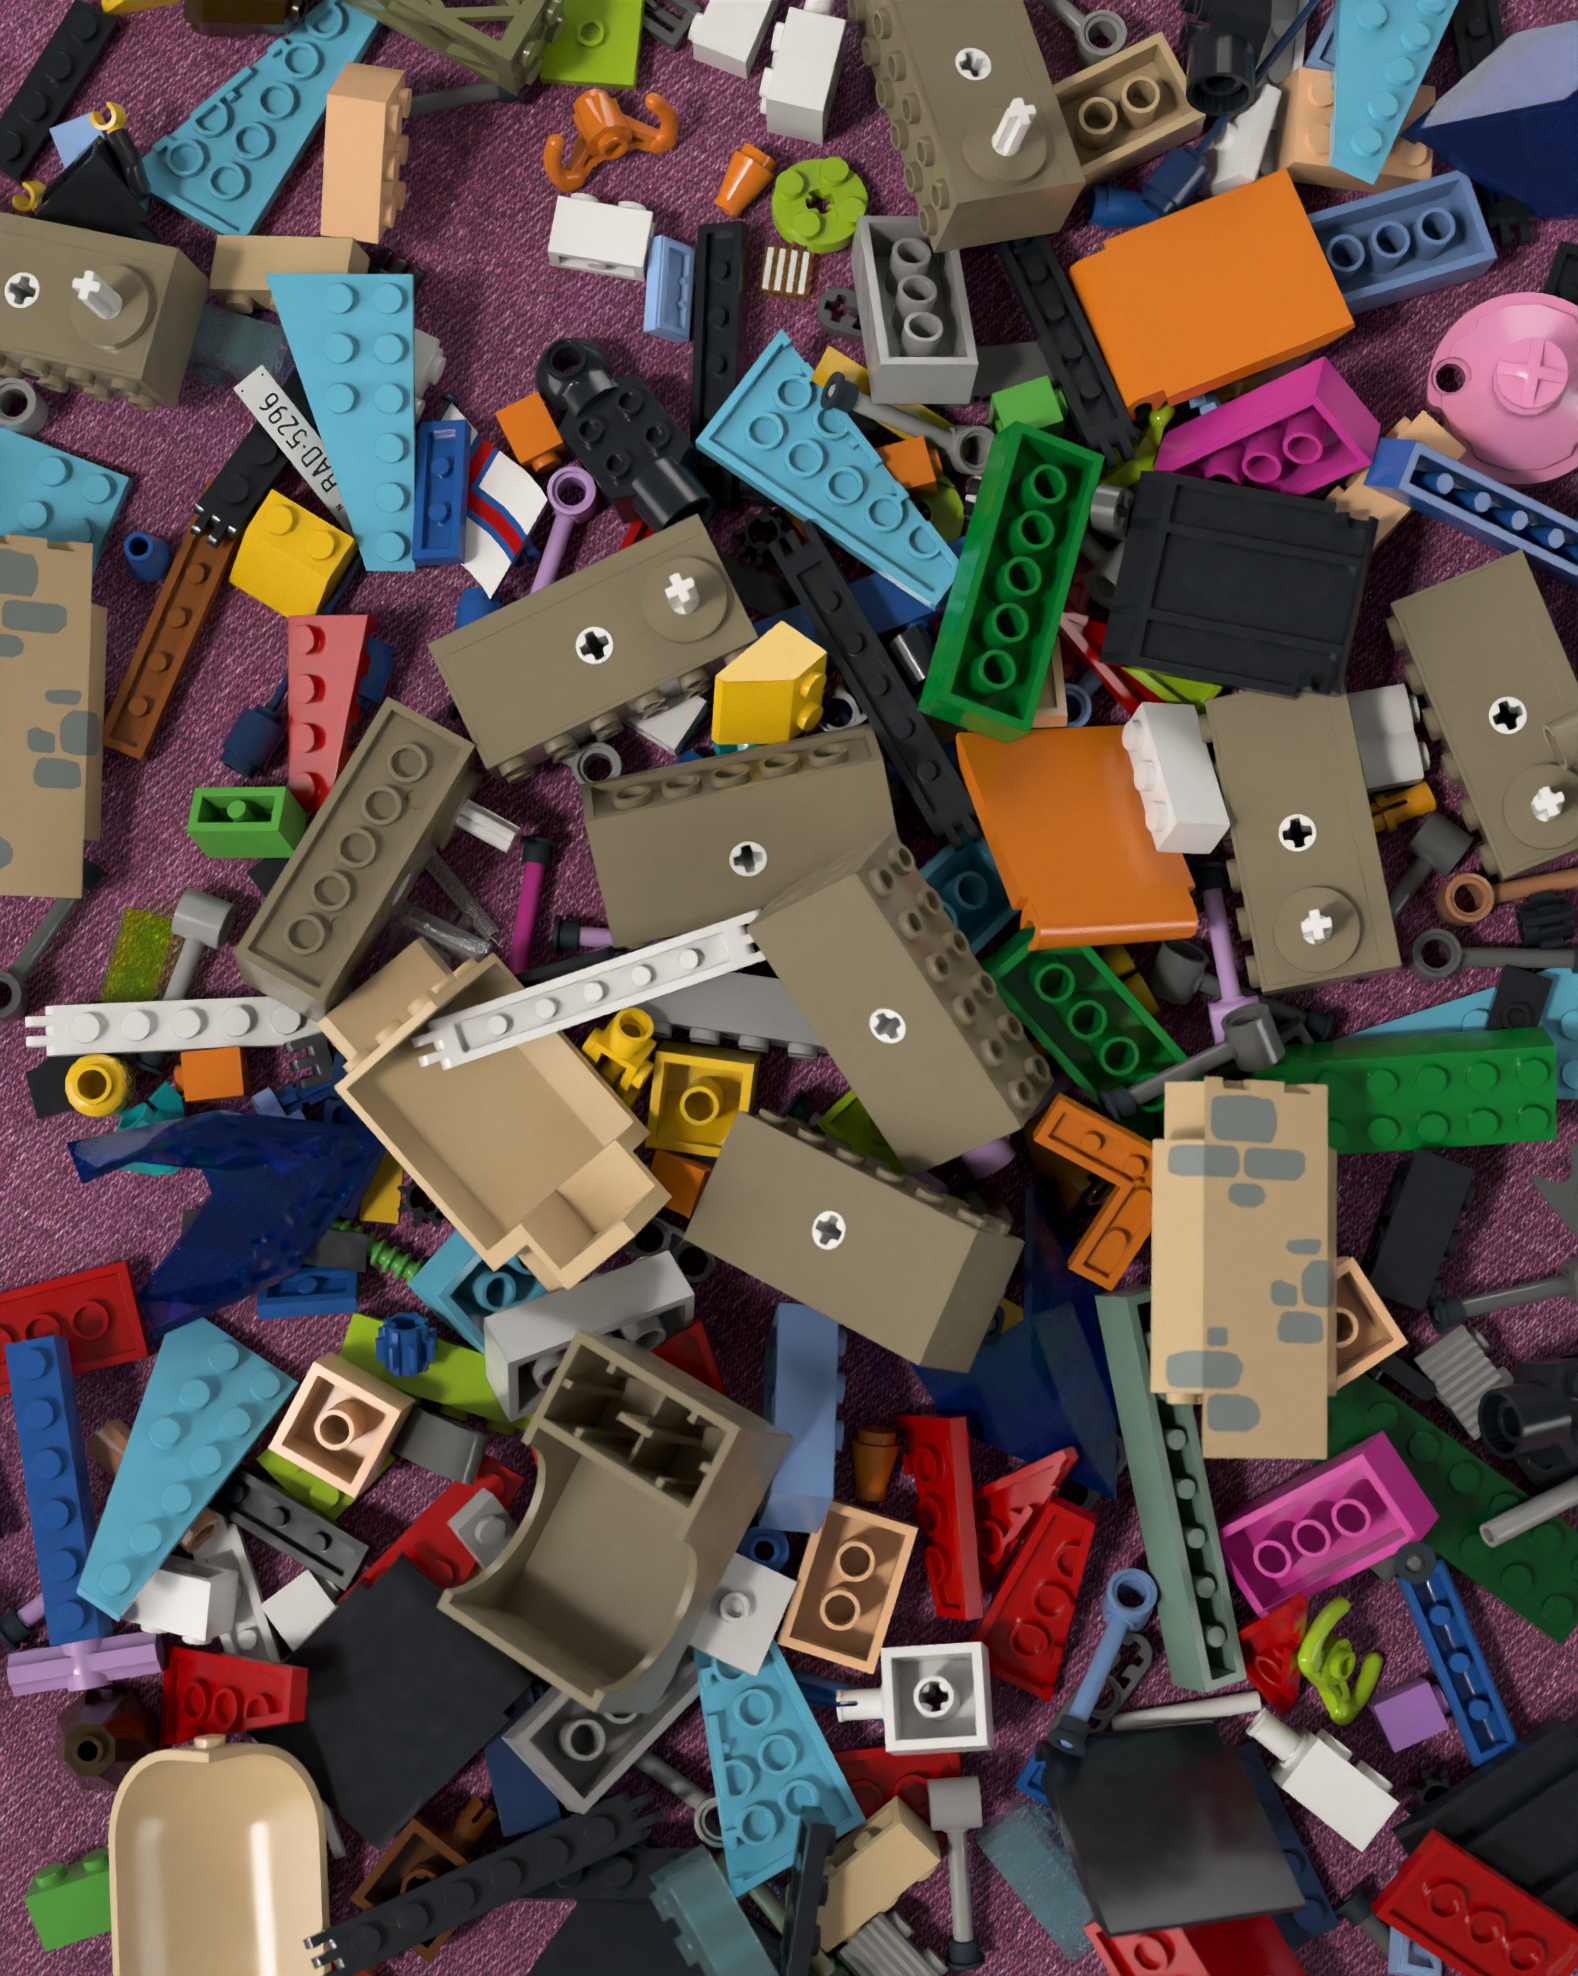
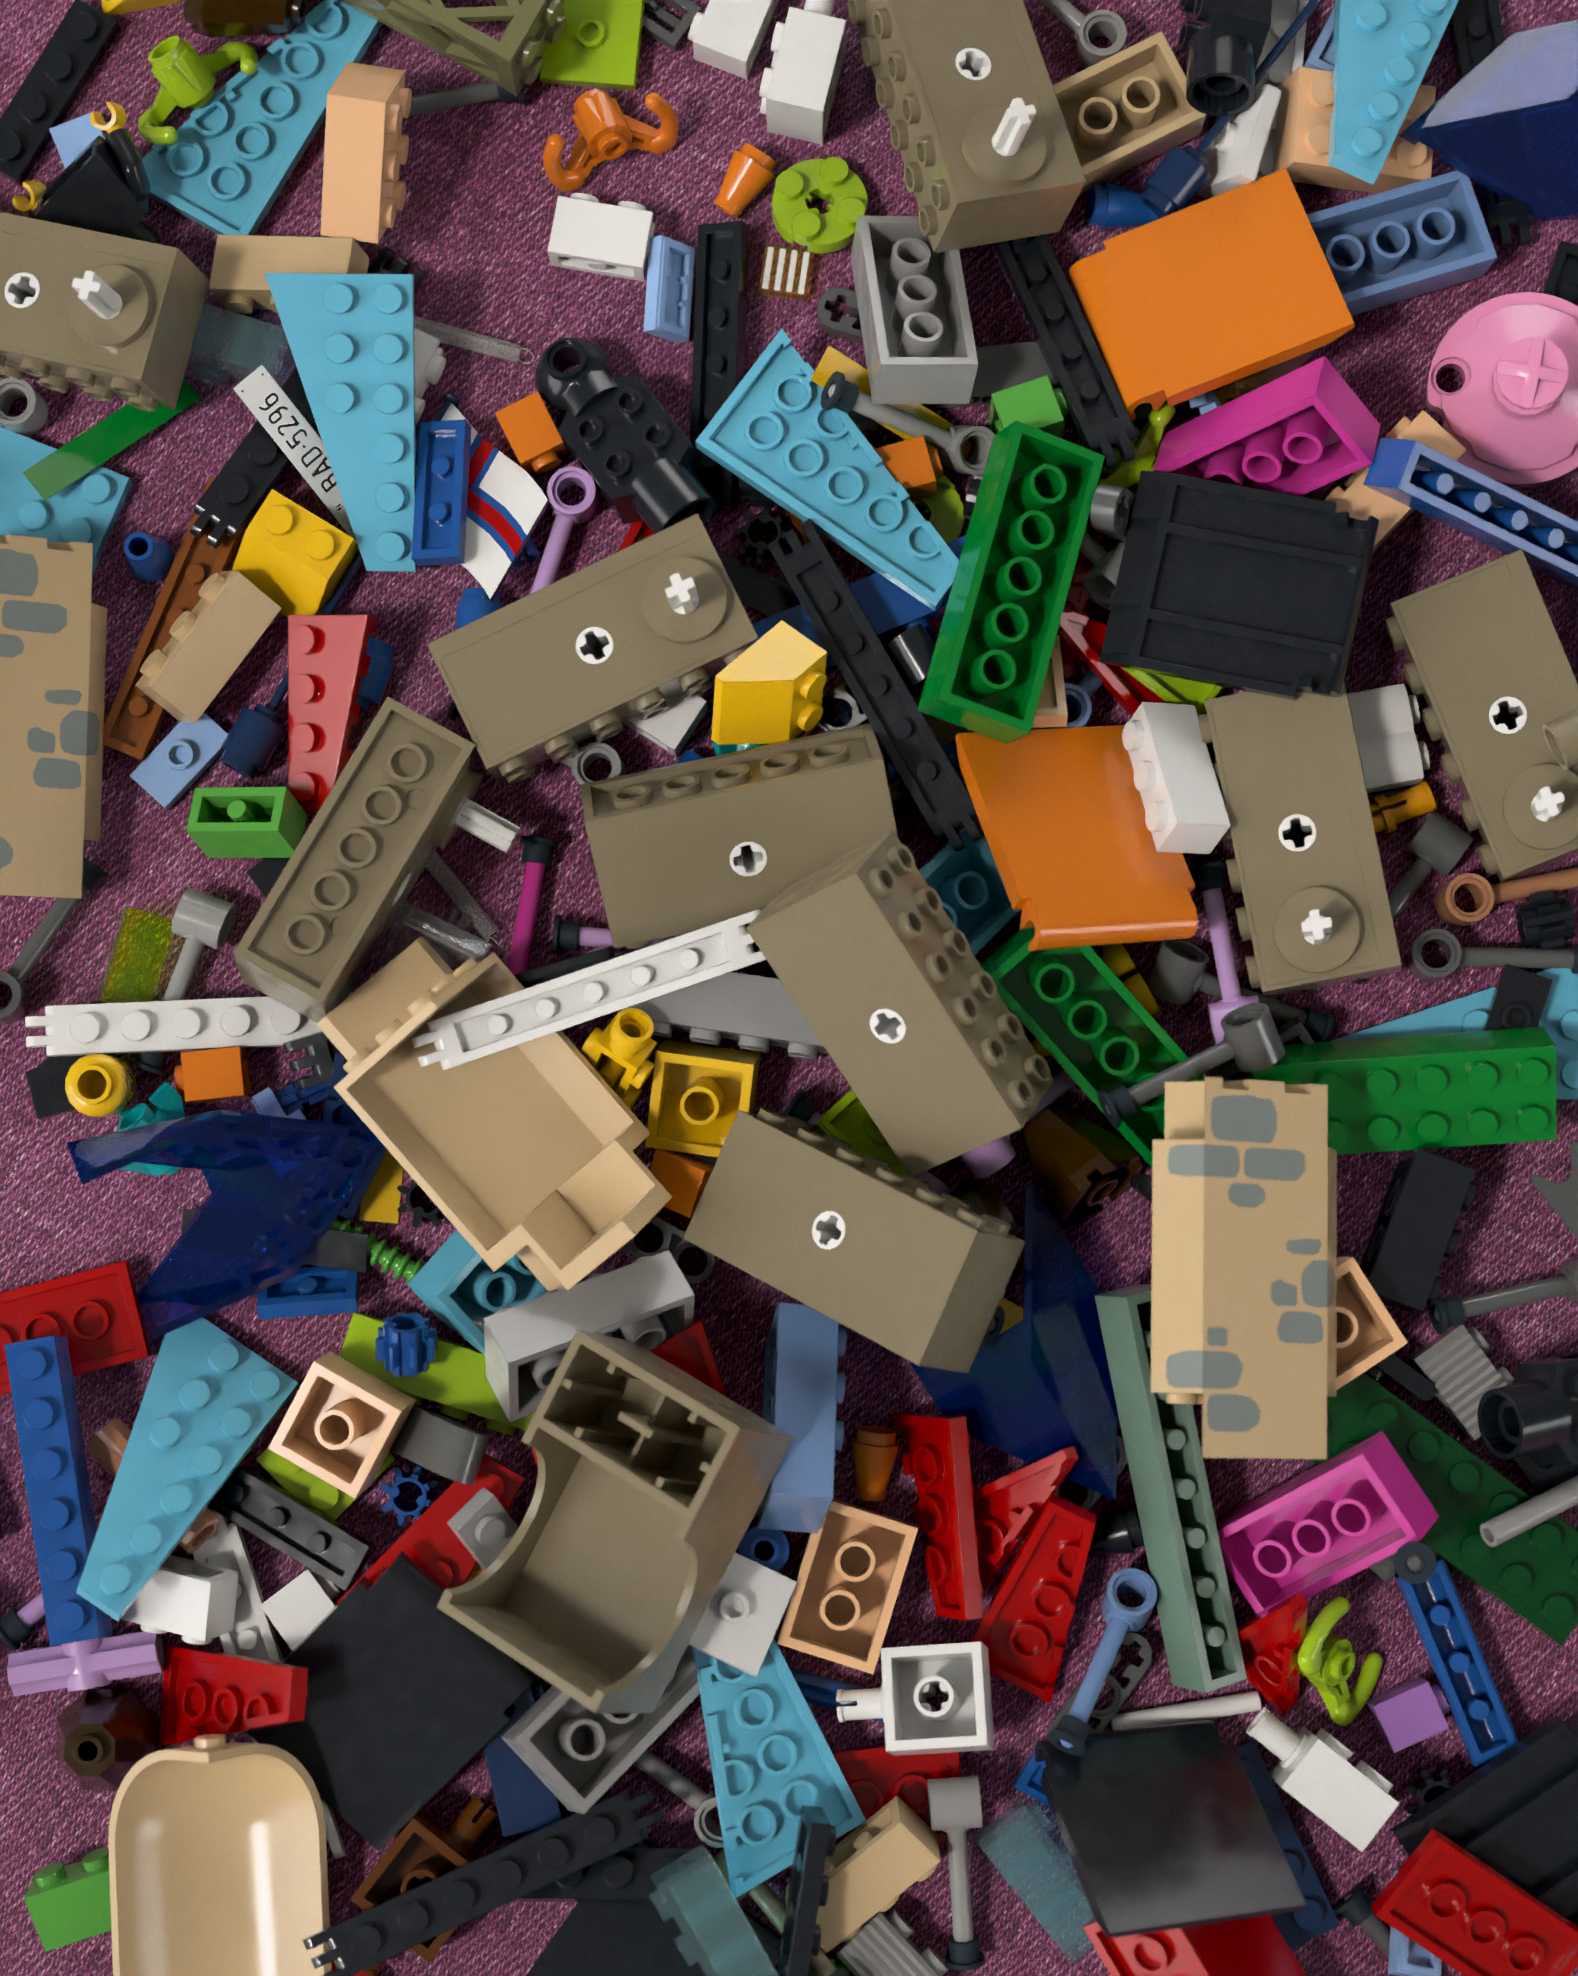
orange plate [1033,1092,1153,1291] -> none
none -> green sticker [23,379,200,501]
none -> light blue plate [129,712,228,810]
none -> tan brick [135,571,282,724]
none -> lime piece [138,36,258,145]
none -> blue gear [380,1465,440,1526]
none -> white piece [415,316,534,364]
none -> black cone [1088,1505,1144,1556]

